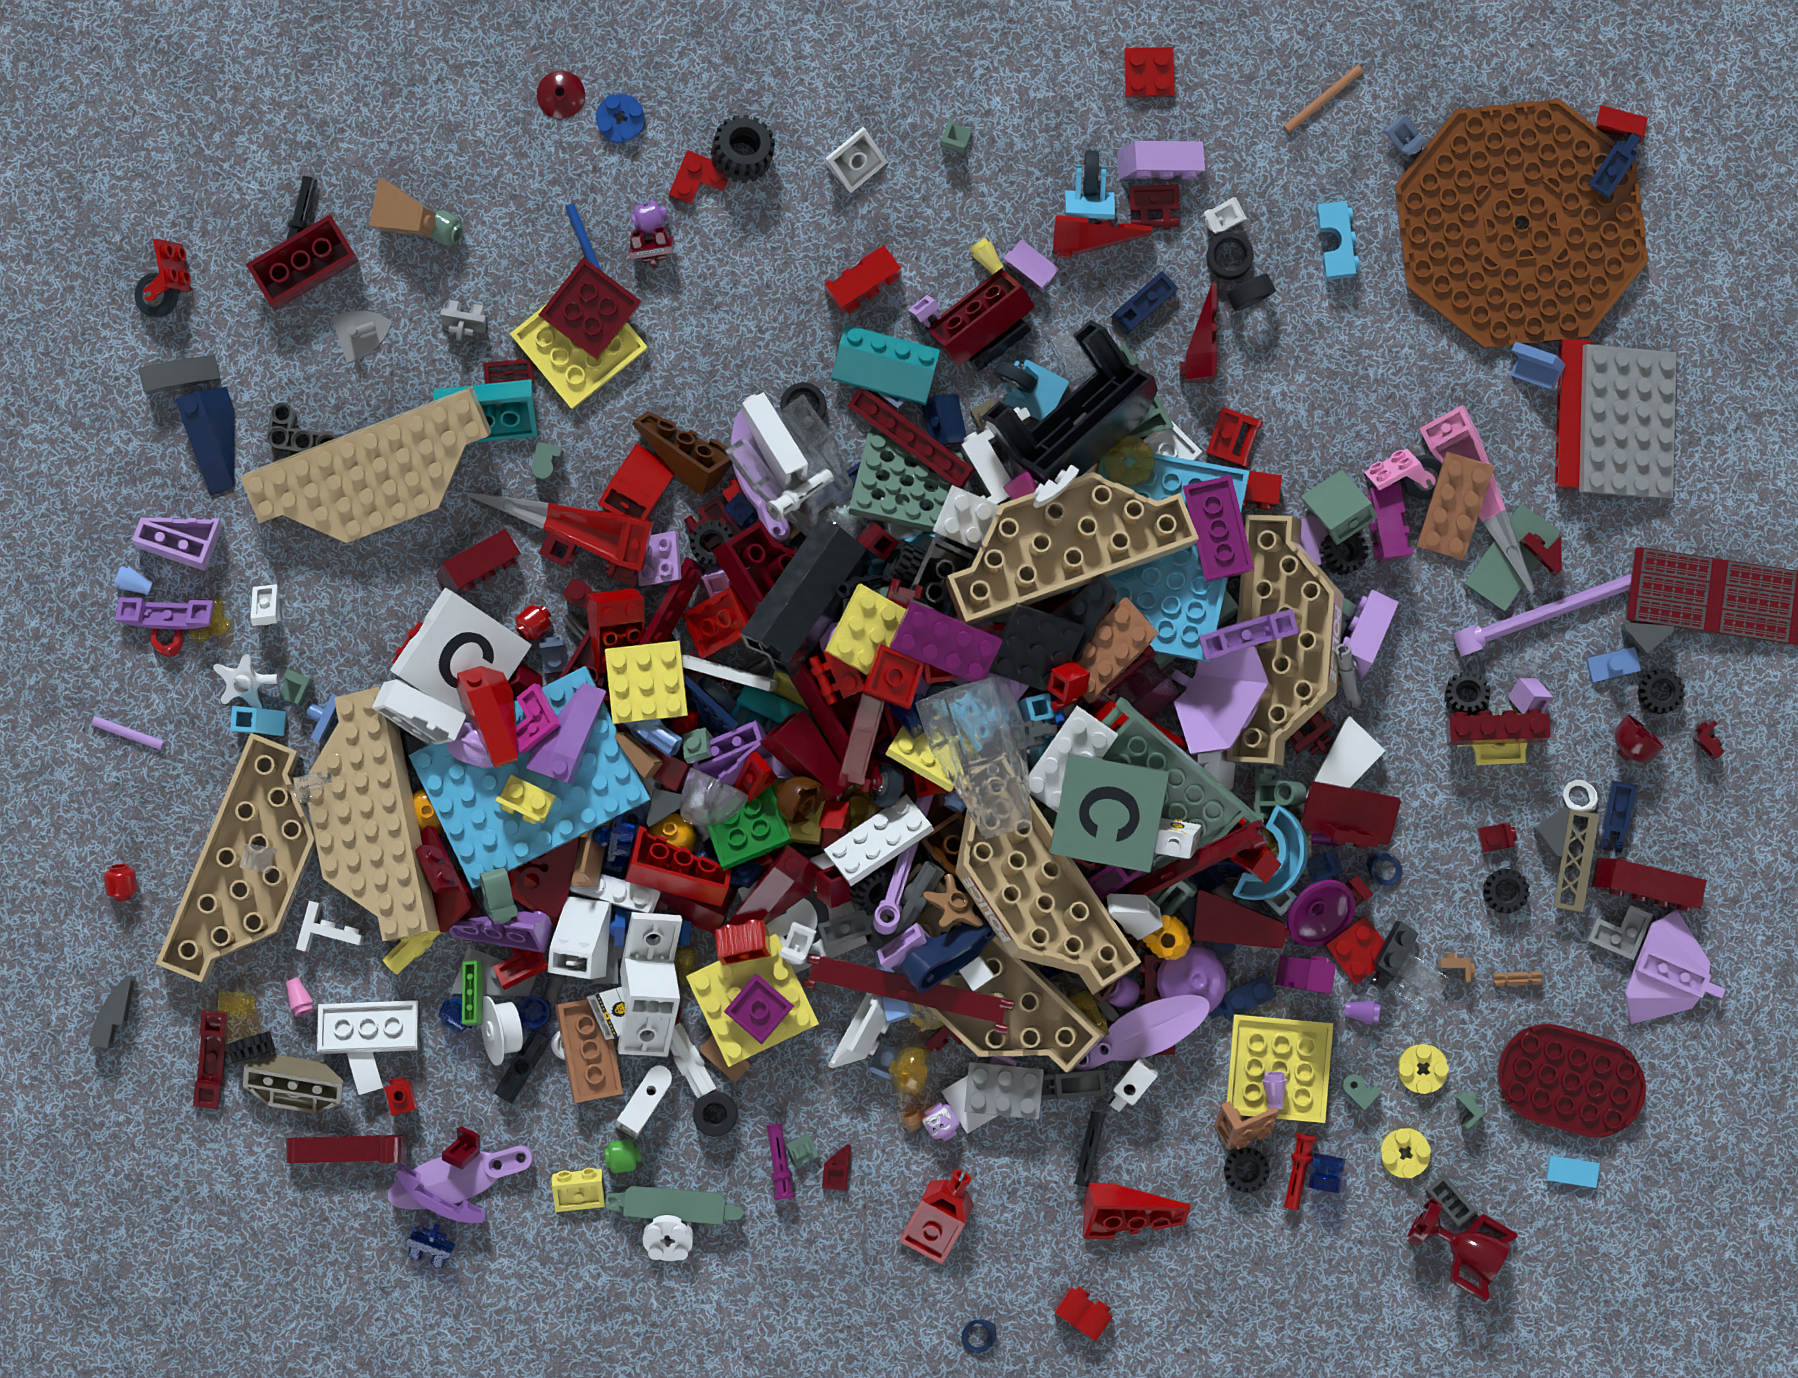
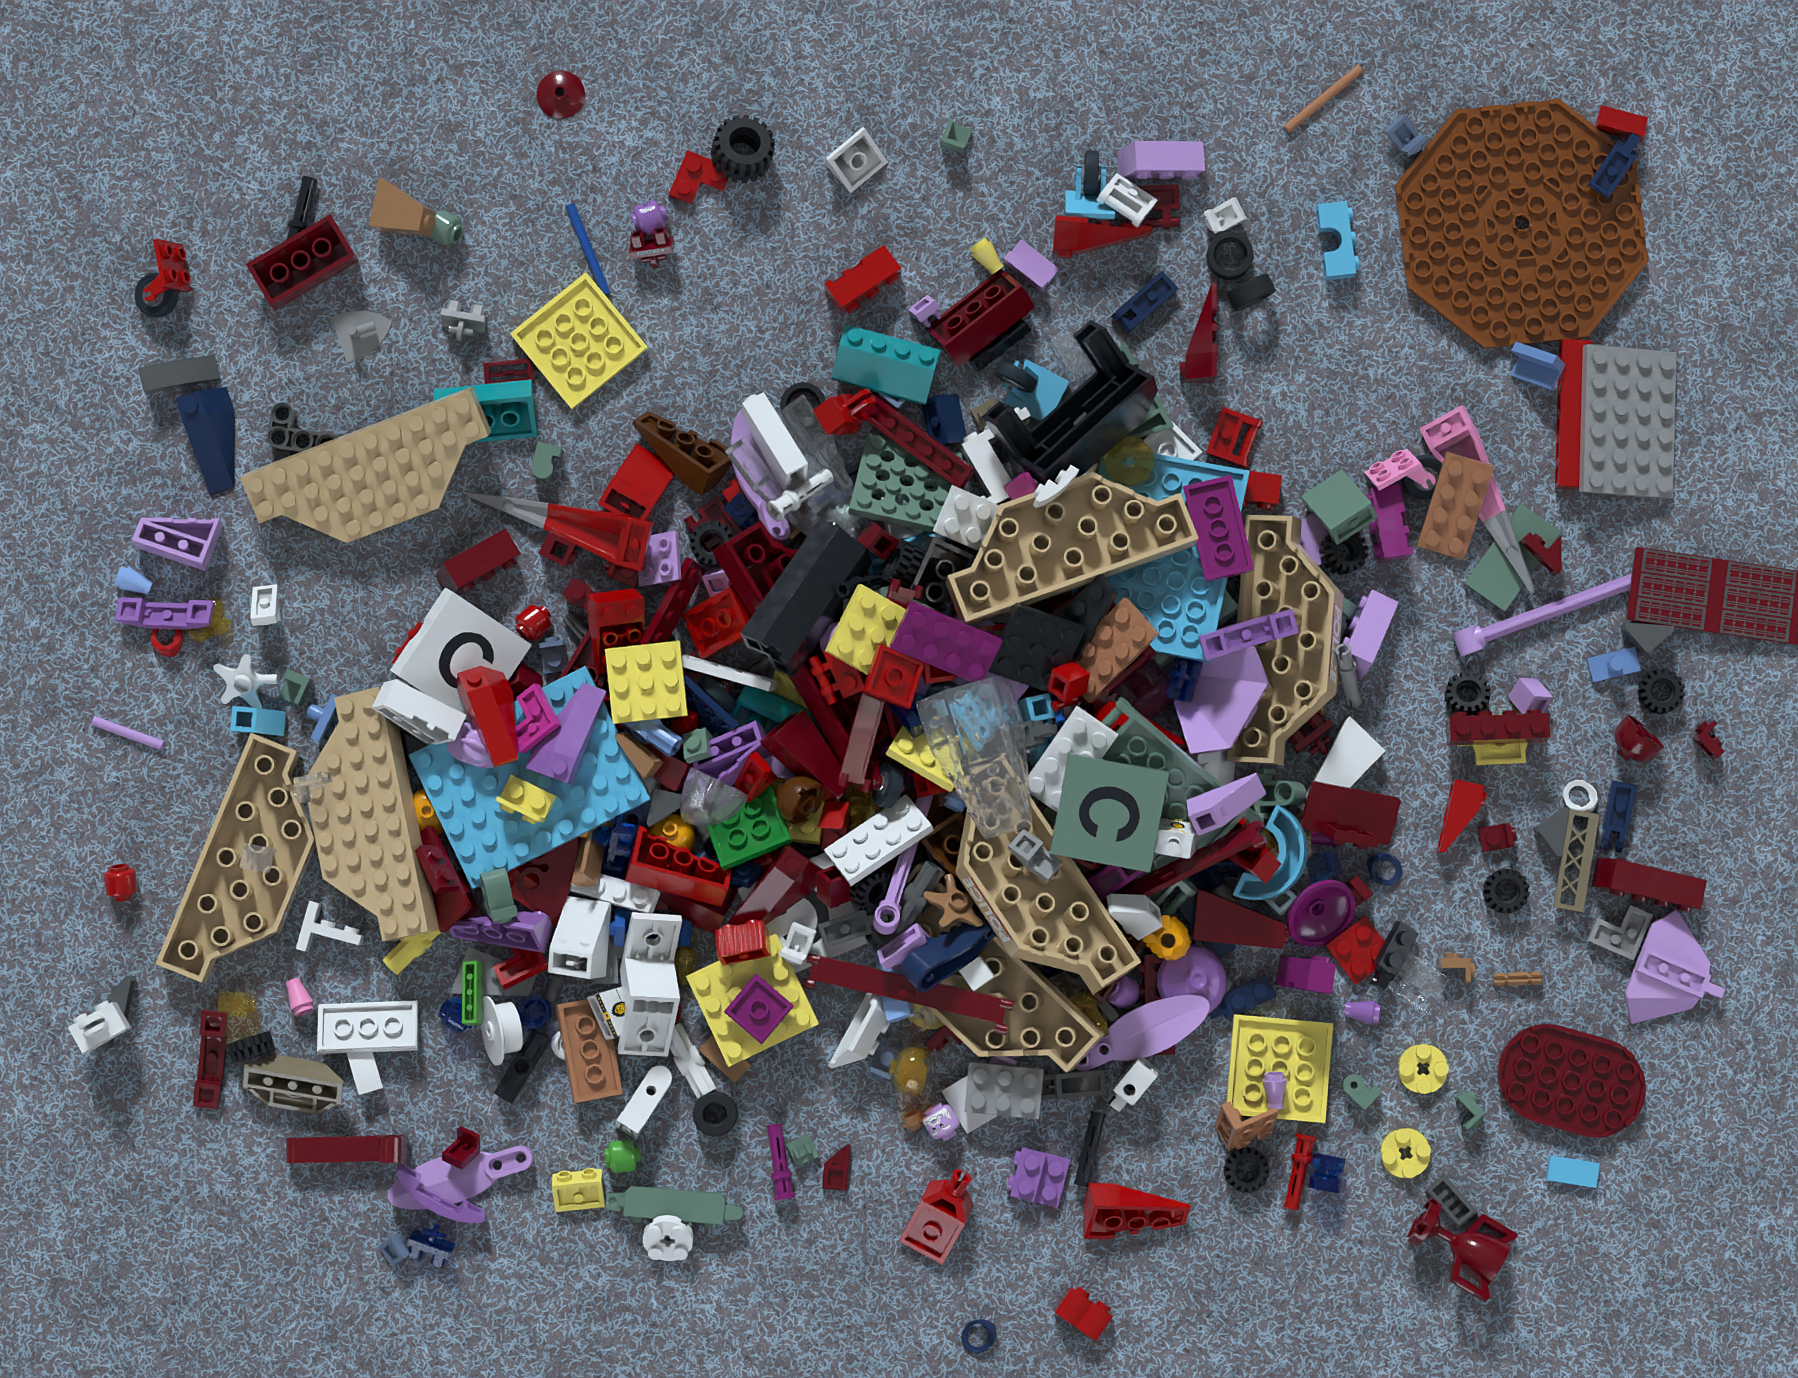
red brick [384,1077,419,1116] -> none
dark red plate [538,257,642,361] -> none
blue plate [596,94,645,143] -> none
red plate [1124,47,1175,98] -> none
none -> white brick [68,1000,131,1054]
none -> sand blue plate [378,1234,410,1267]
none -> red brick [812,389,877,436]
none -> medium lavender plate [1006,1147,1070,1208]
none -> light grey slope [1008,829,1063,884]
none -> white plate [1096,173,1157,228]
none -> clear blue hips [1166,657,1203,703]
none -> lavender slope [1186,773,1266,836]
none -> red slope [1436,779,1487,853]

